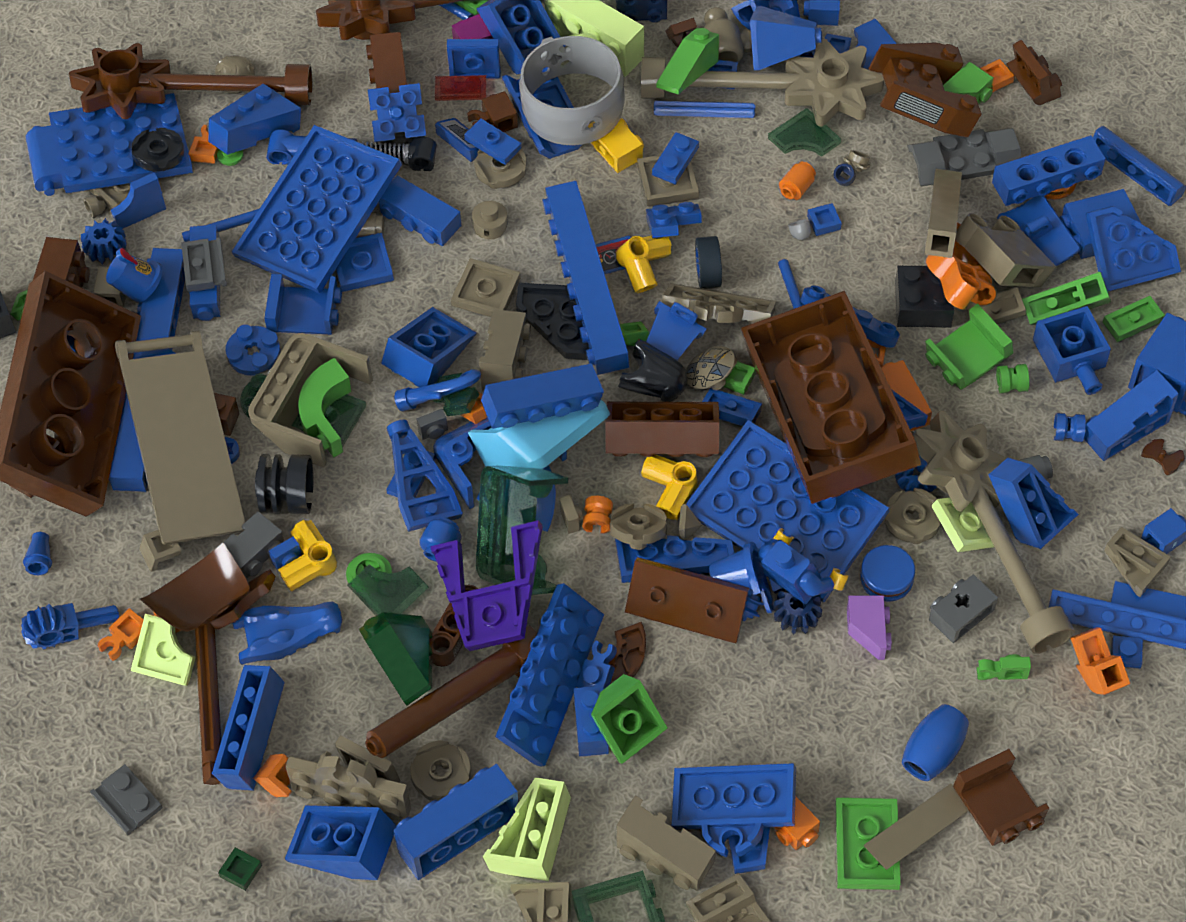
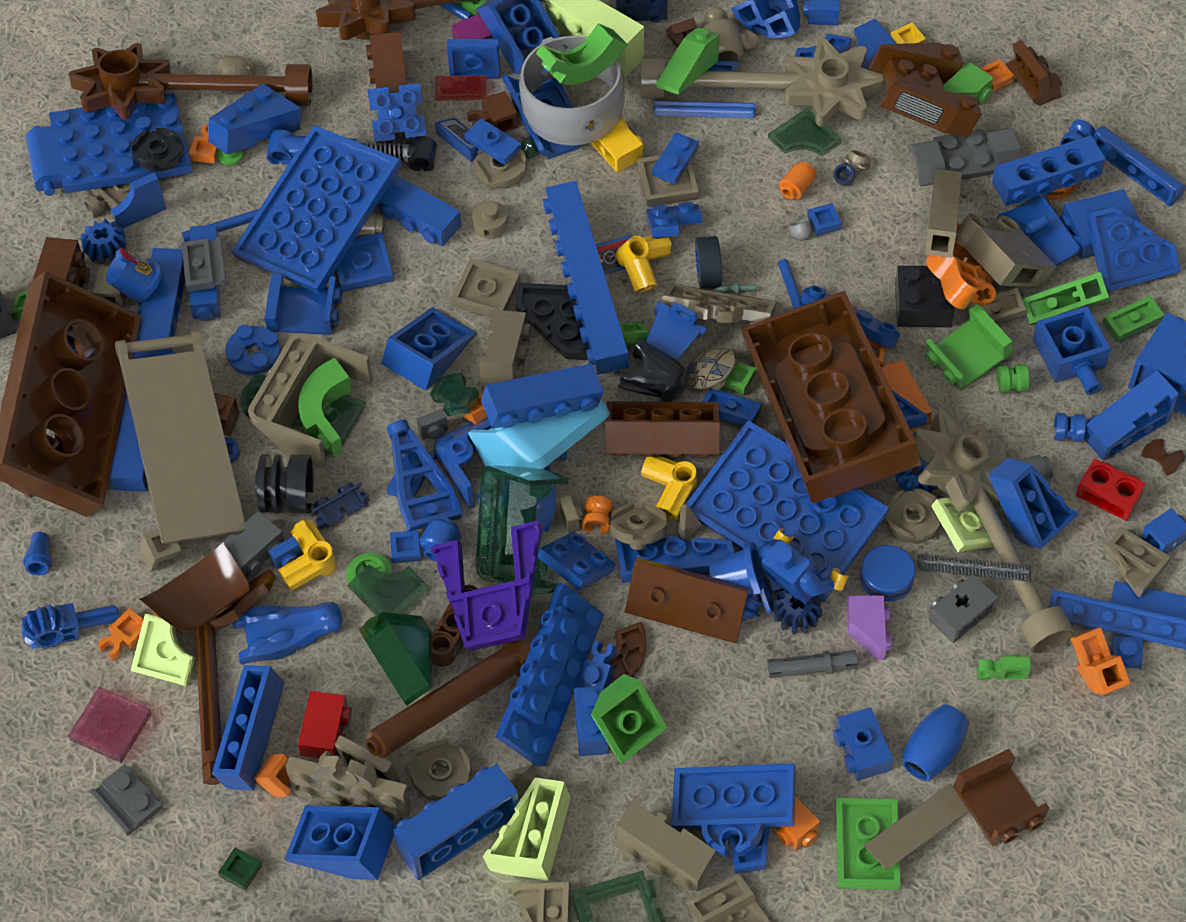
blue plant [394,369,481,412] -> none
blue slope [750,6,822,70] -> none
none -> clear pink plate [68,687,152,763]
none -> red brick [298,691,352,758]
none -> dark blue hinge [310,482,369,529]
none -> blue plate [390,530,421,563]
none -> dark tan slope [505,764,538,799]
none -> clear green hinge [521,136,540,159]
none -> bright green arch [536,23,628,85]
none -> blue plate [538,531,617,590]
none -> sand green hand [714,281,756,295]
none -> dark grey pin [767,650,858,678]
none -> blue brick [833,707,893,781]
none -> yellow plate [891,22,926,44]
none -> dark grey axle [916,554,1031,582]
none -> blue wheel [1060,119,1095,145]
none -> red brick [1076,458,1146,521]

